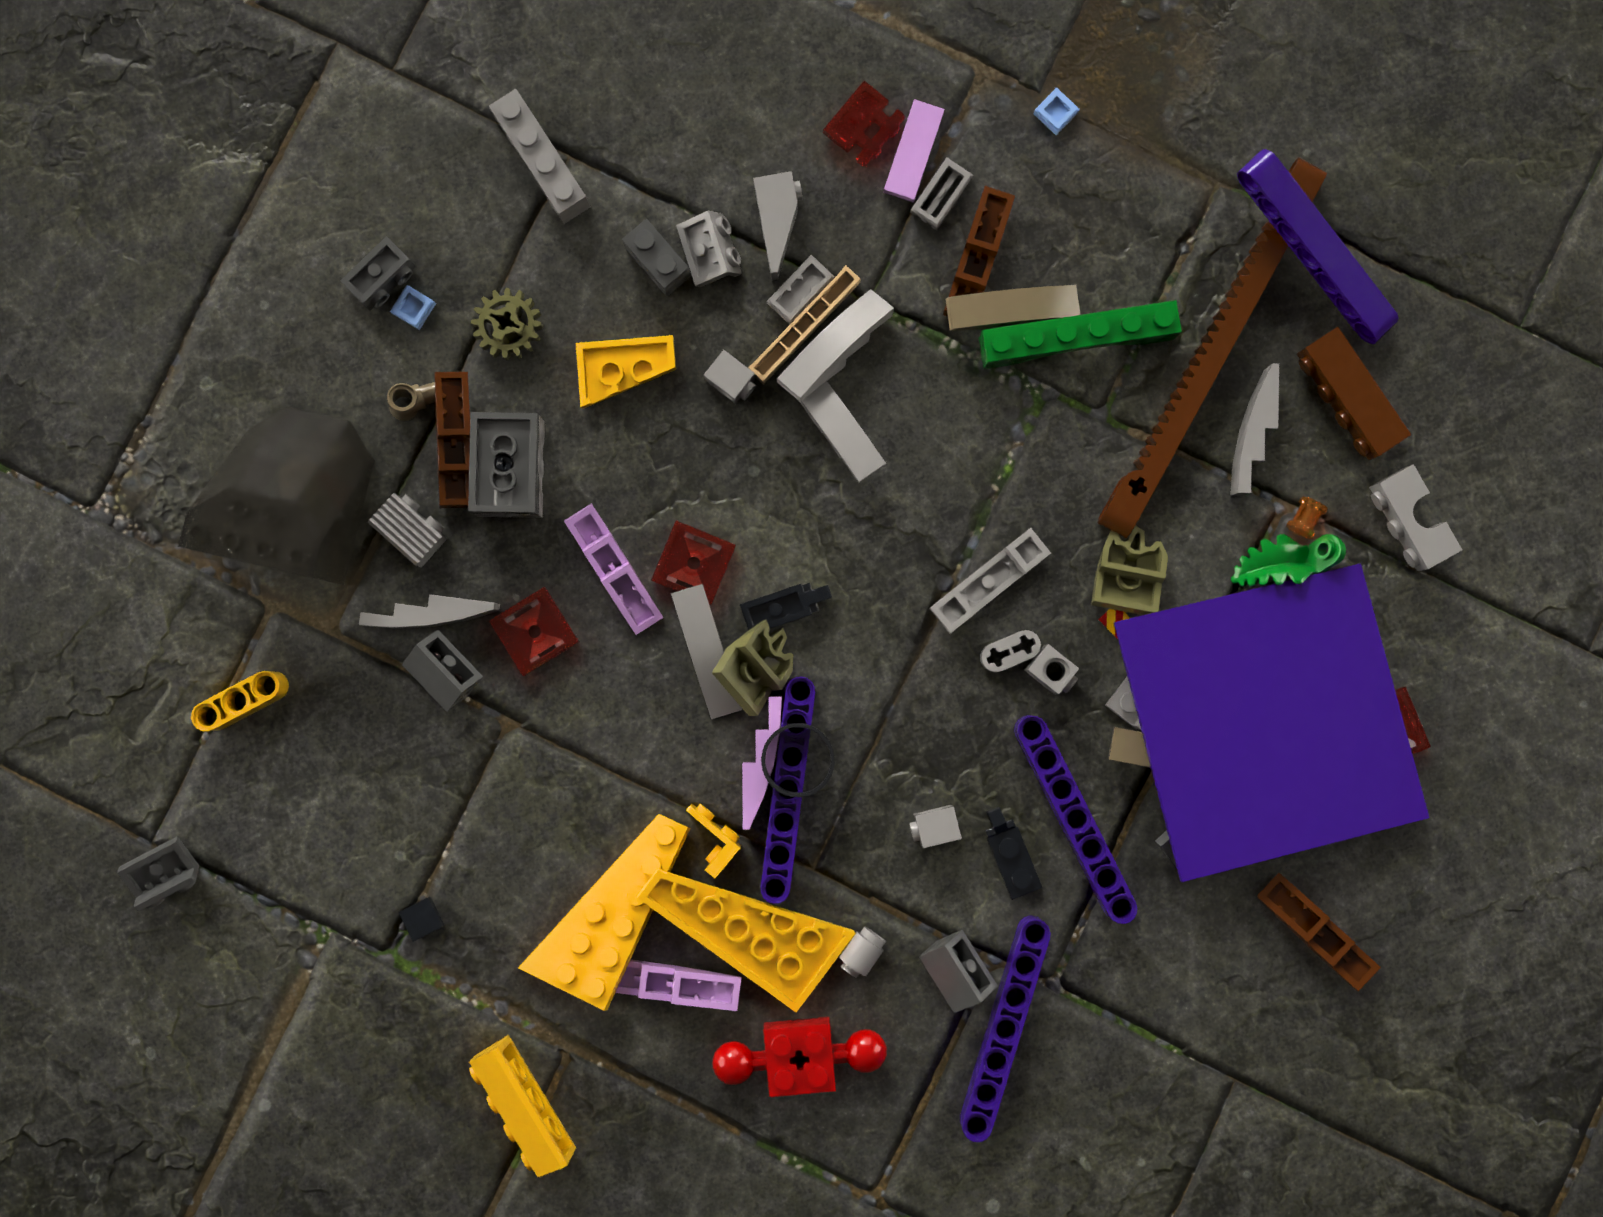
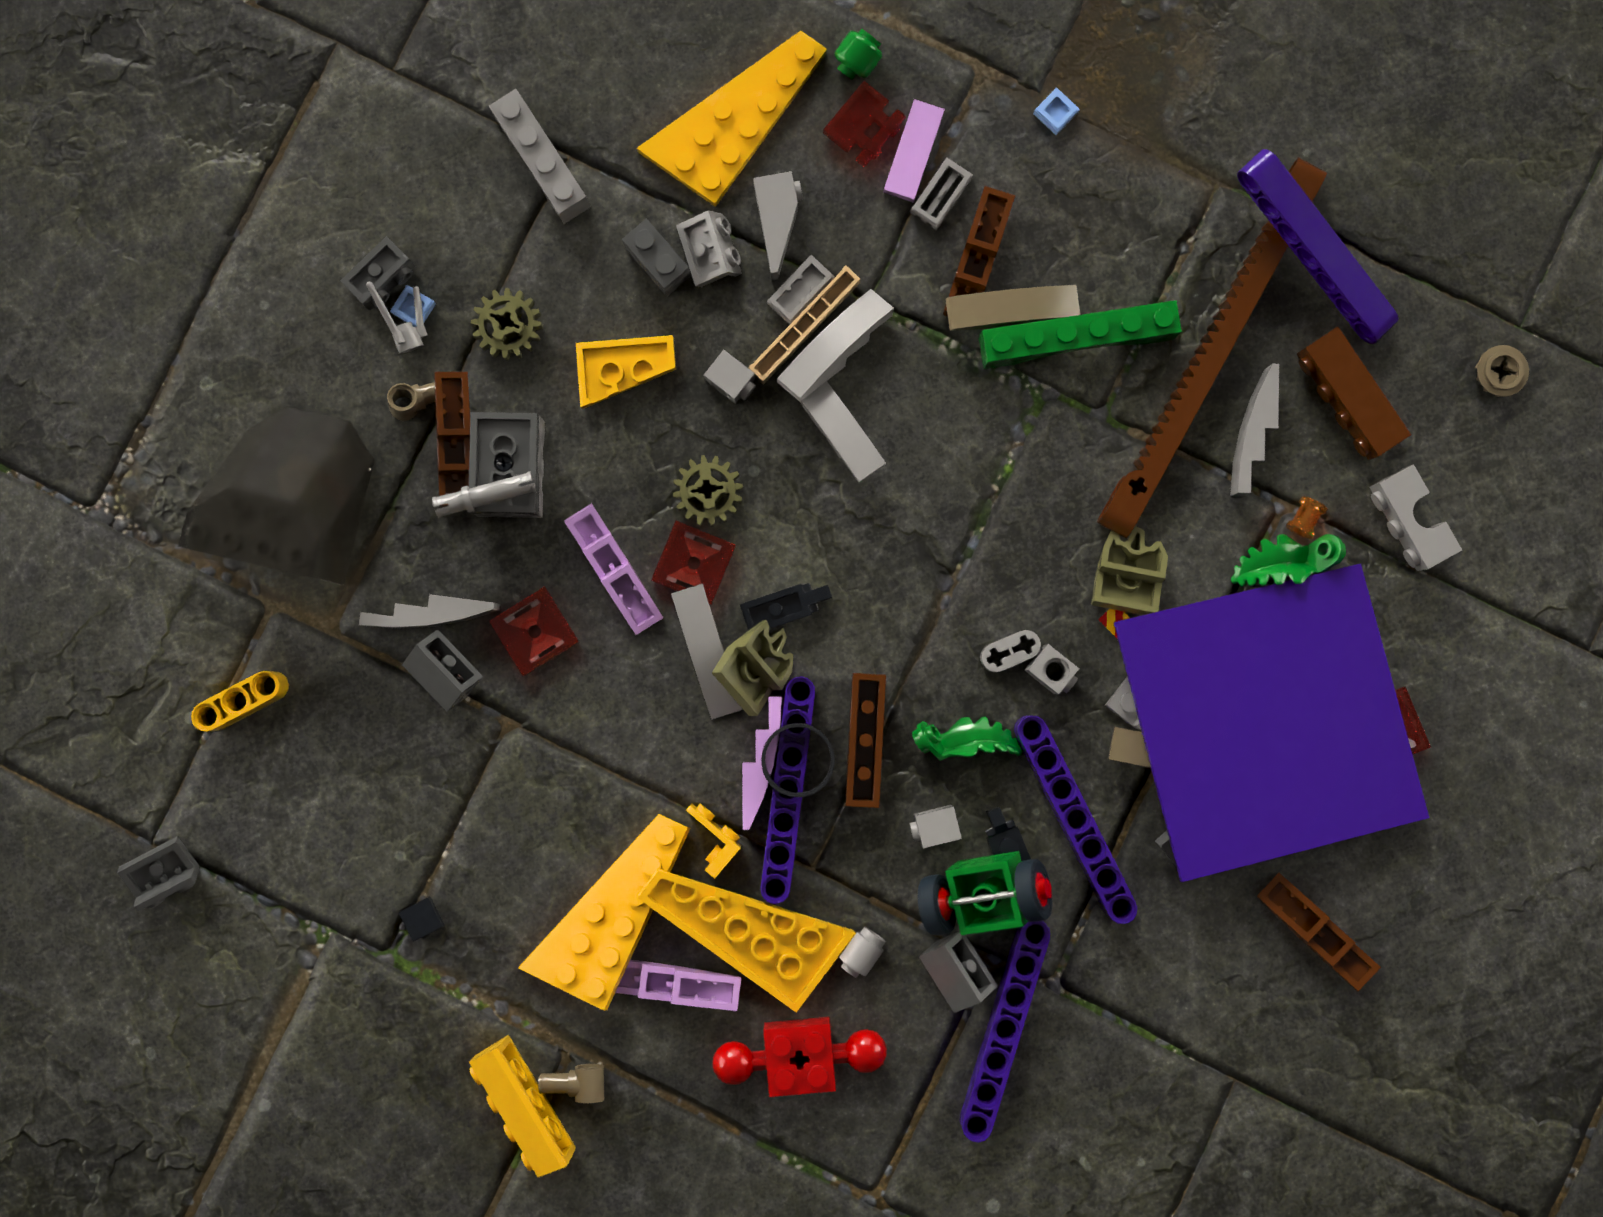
light grey brick [367,493,447,568] -> none
light grey slope [929,528,1051,634] -> none
none -> light grey plant [366,282,428,354]
none -> light grey pin [432,471,536,518]
none -> dark tan pin [538,1064,605,1104]
none -> yellow wing [637,31,827,207]
none -> olive gear [672,455,743,527]
none -> green head [835,28,882,80]
none -> reddish brown brick [845,673,886,808]
none -> green plant [912,717,1023,761]
none -> brick [918,851,1052,935]
none -> dark tan gear [1475,345,1529,397]

